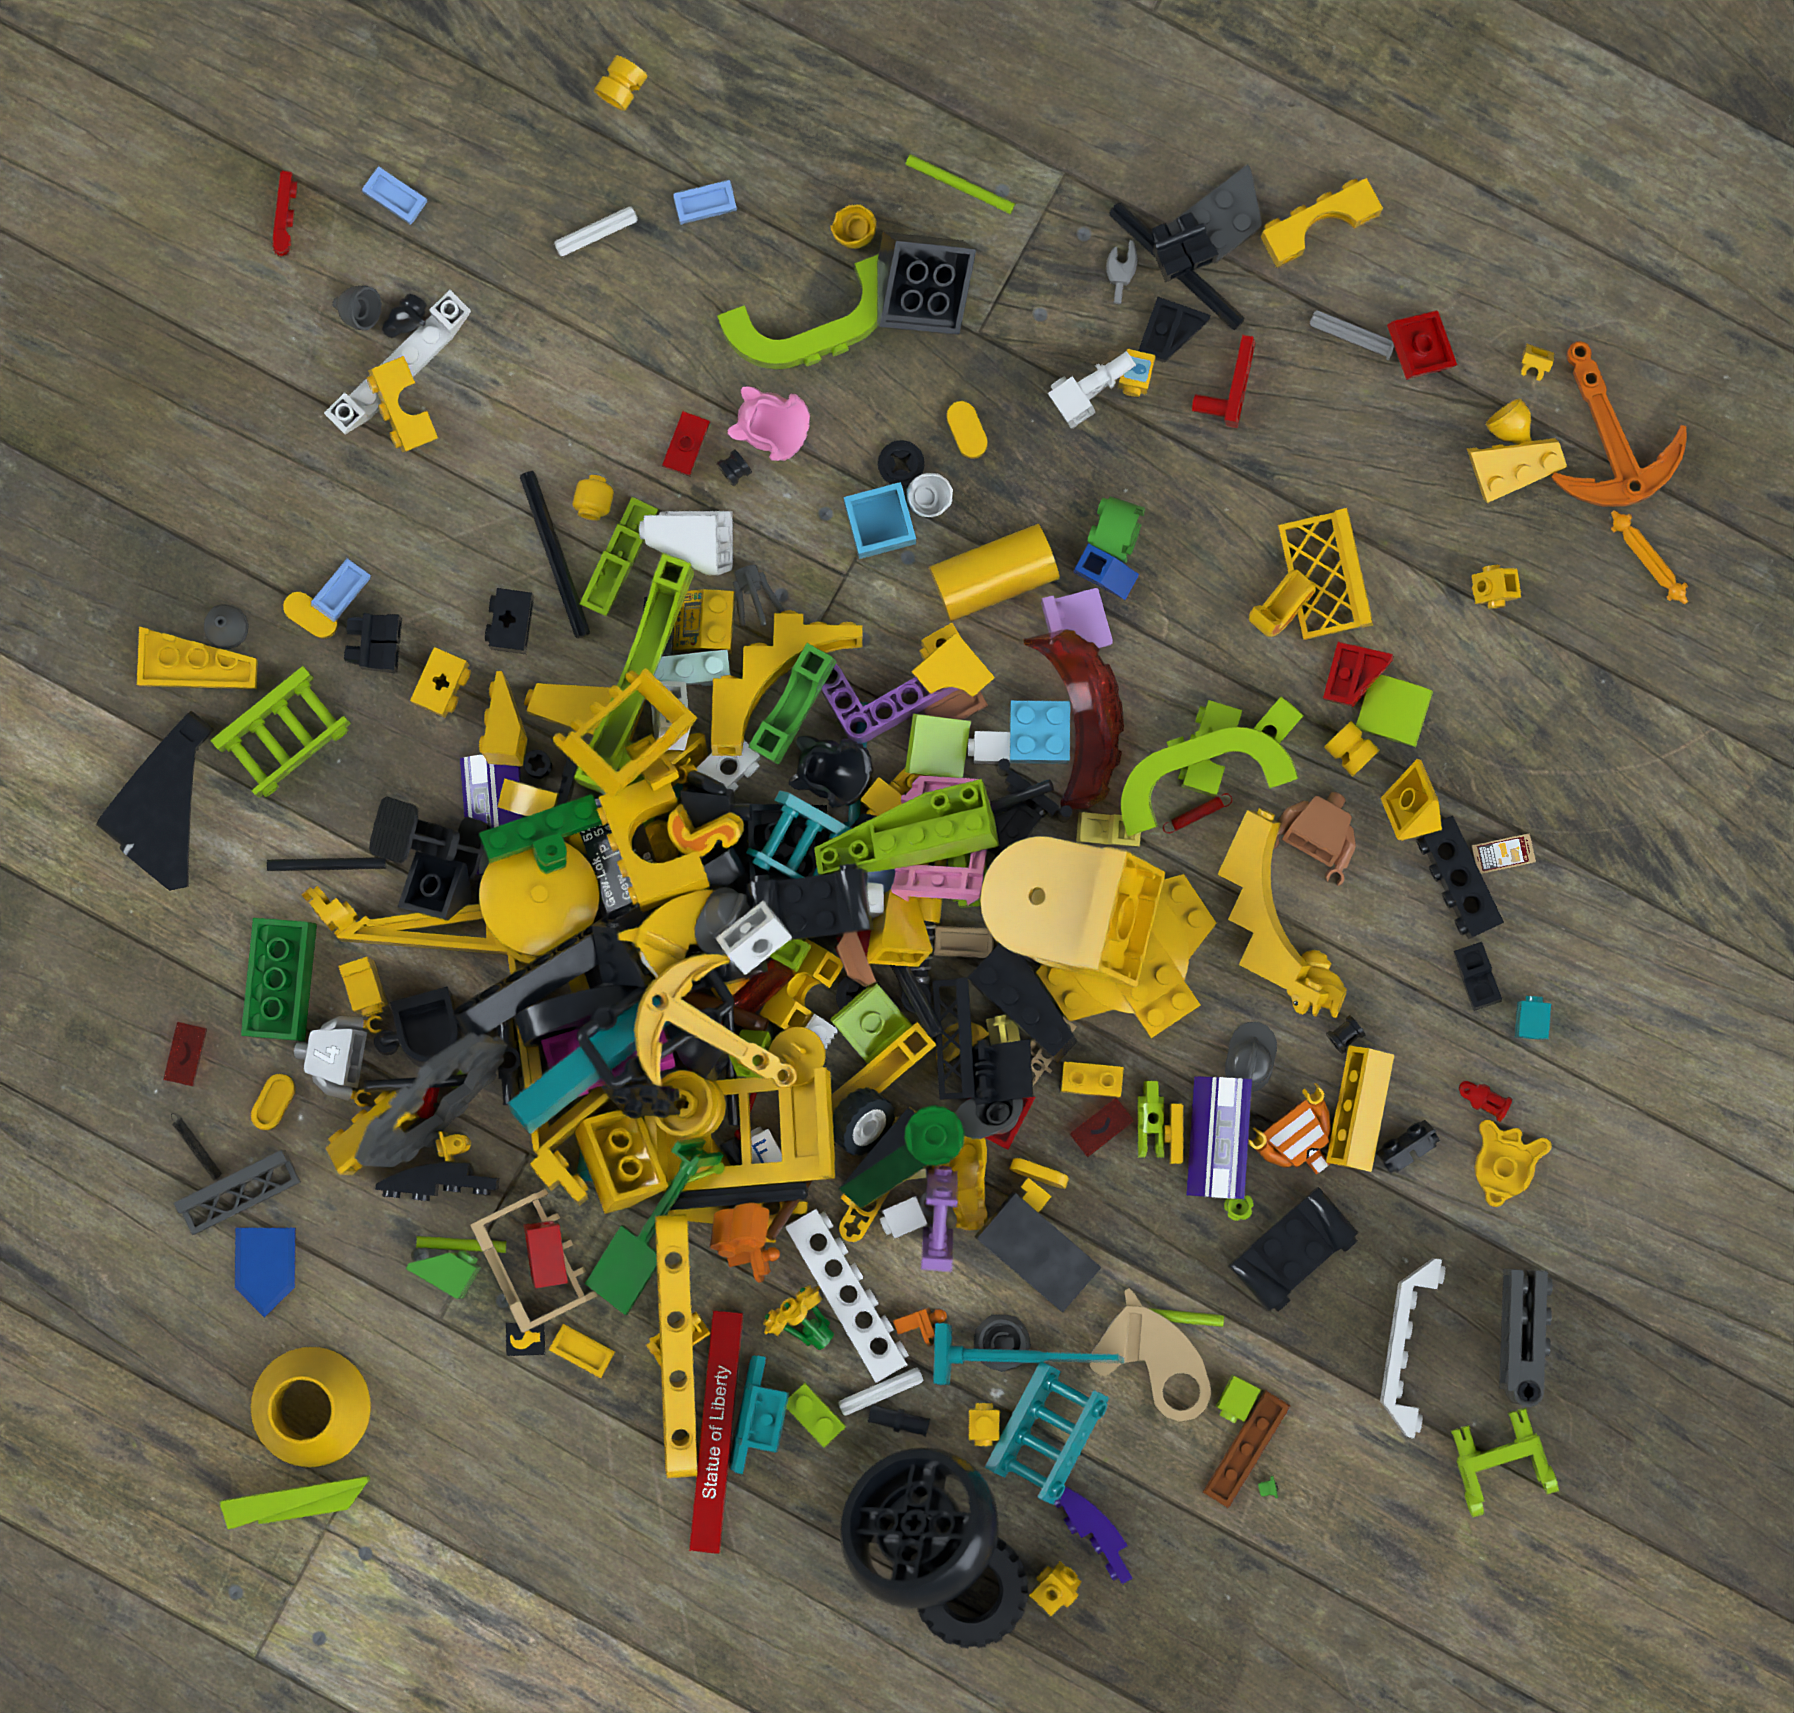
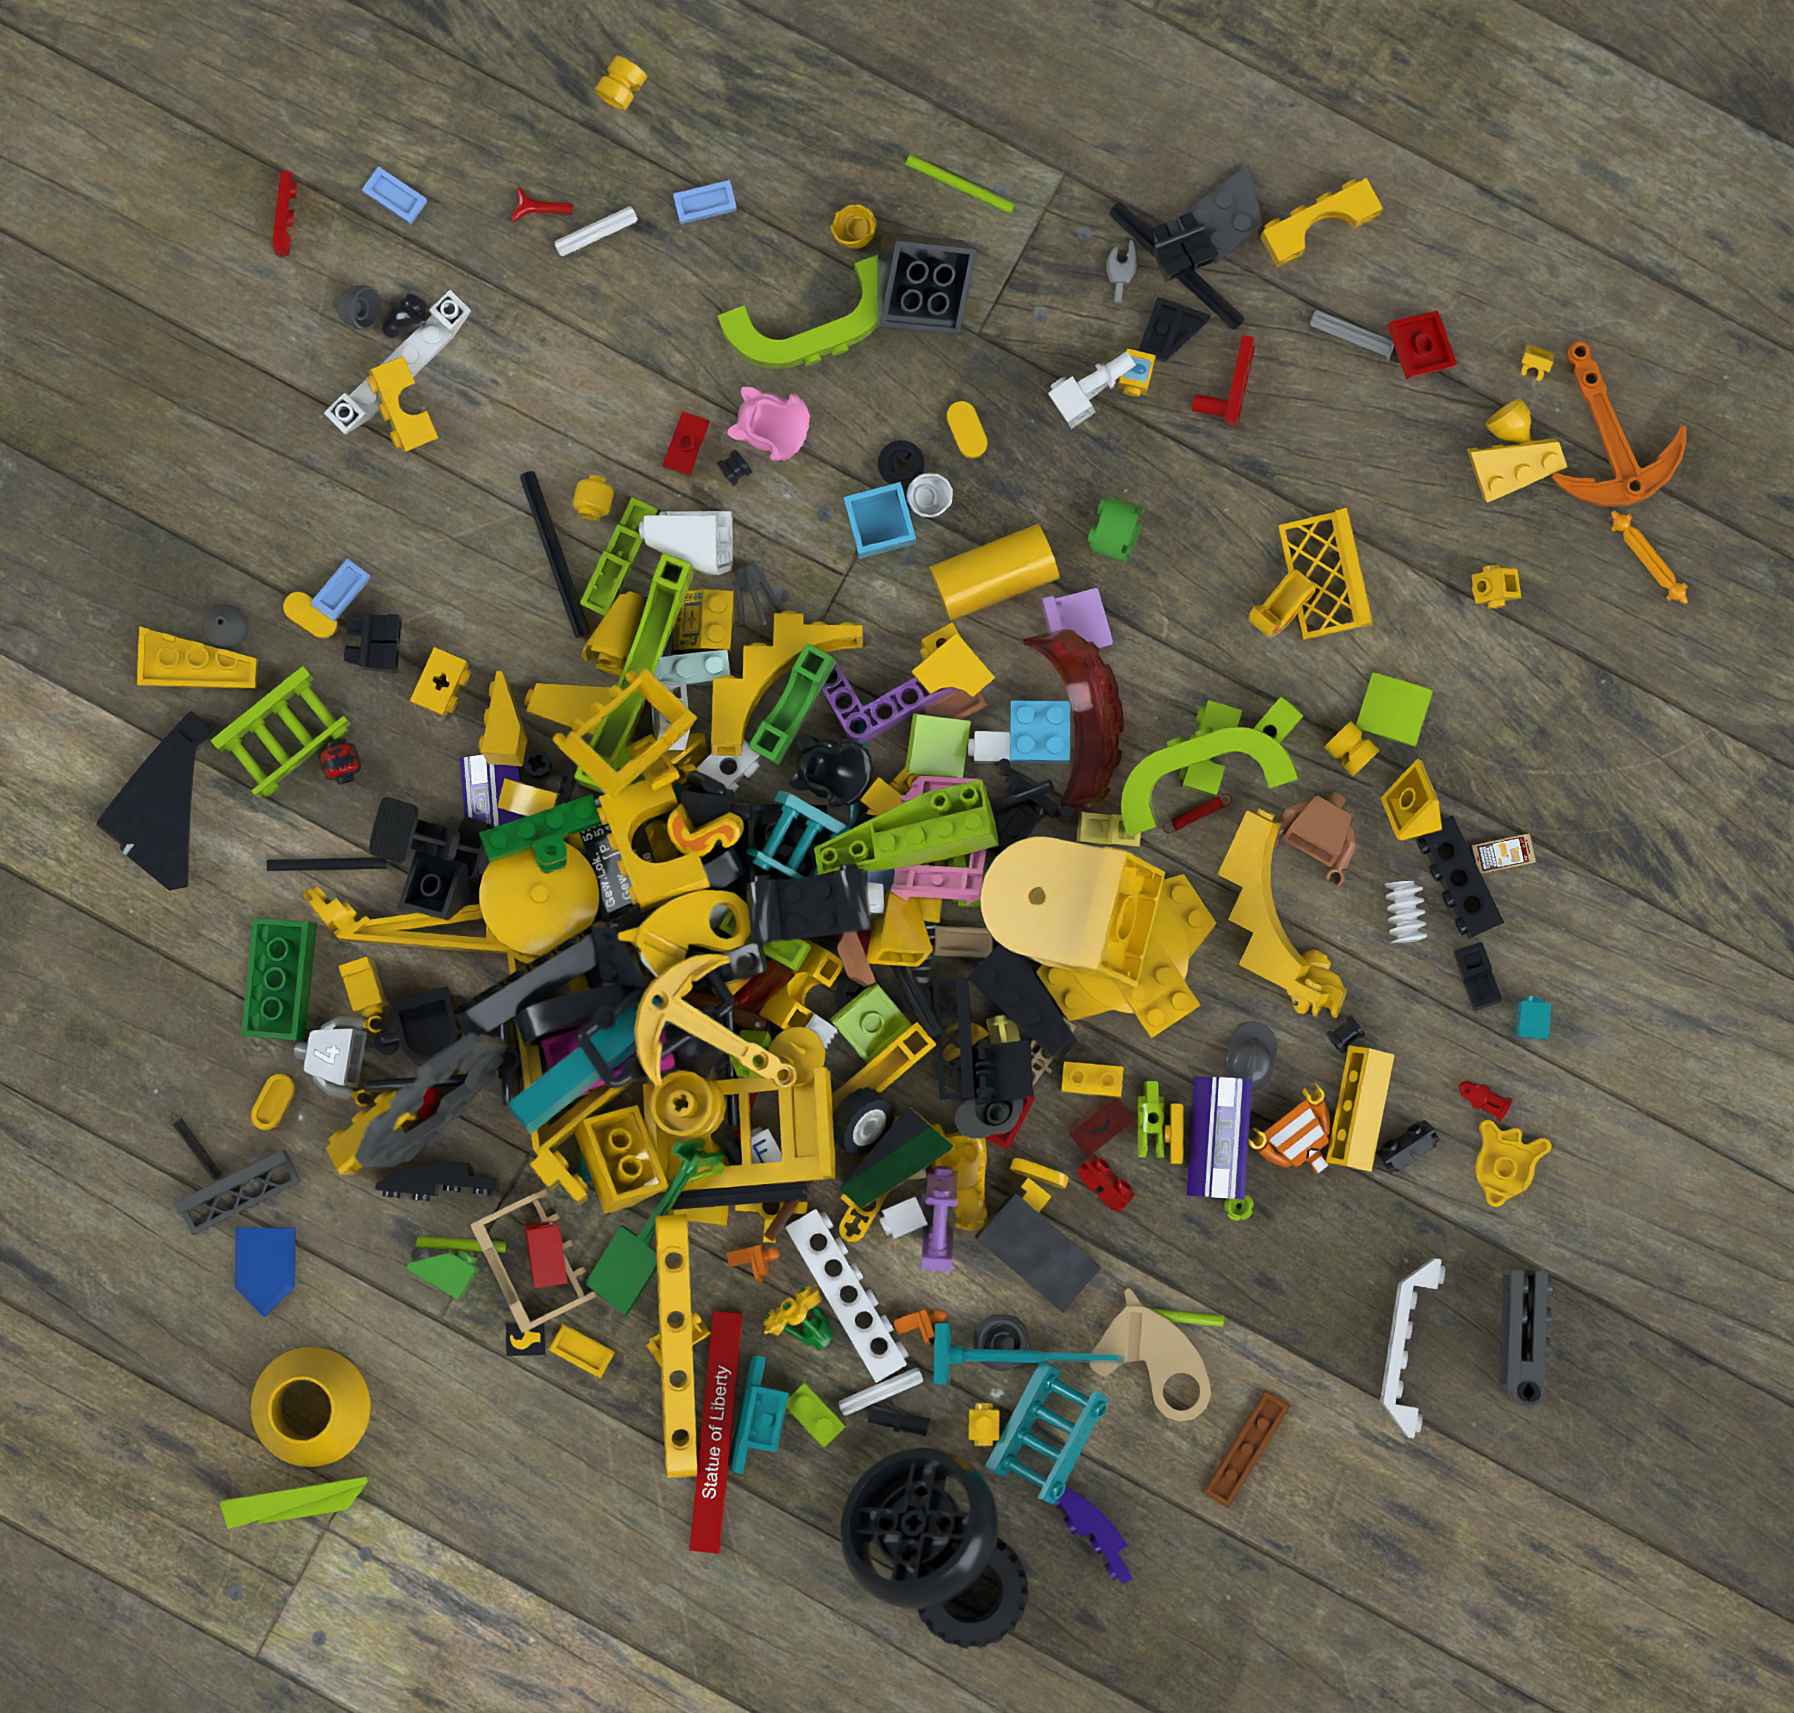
clear red tile [163,1022,207,1087] -> none
yellow hinge [436,1131,471,1162] -> none
black brick [485,588,534,654] -> none
black hinge [602,1084,681,1118] -> none
dark grey piece [695,888,751,955] -> none
orange brick [710,1203,770,1257] -> none
white brick [716,901,792,975] -> none
green tile [905,1106,965,1166] -> none
yellow brick [1029,1561,1082,1616] -> none
blue slope [1073,543,1139,600] -> none
lime brick [1216,1375,1261,1423] -> none
black piece [1228,1187,1358,1312] -> none
bright green piece [1258,1476,1278,1498] -> none
red wing [1323,642,1394,707] -> none
lime connector [1451,1408,1559,1518] -> none
none -> head [319,739,361,785]
none -> red piece [511,186,573,223]
none -> yellow cone [581,592,644,676]
none -> red hinge [1076,1153,1135,1213]
none -> white piece [1385,881,1427,943]

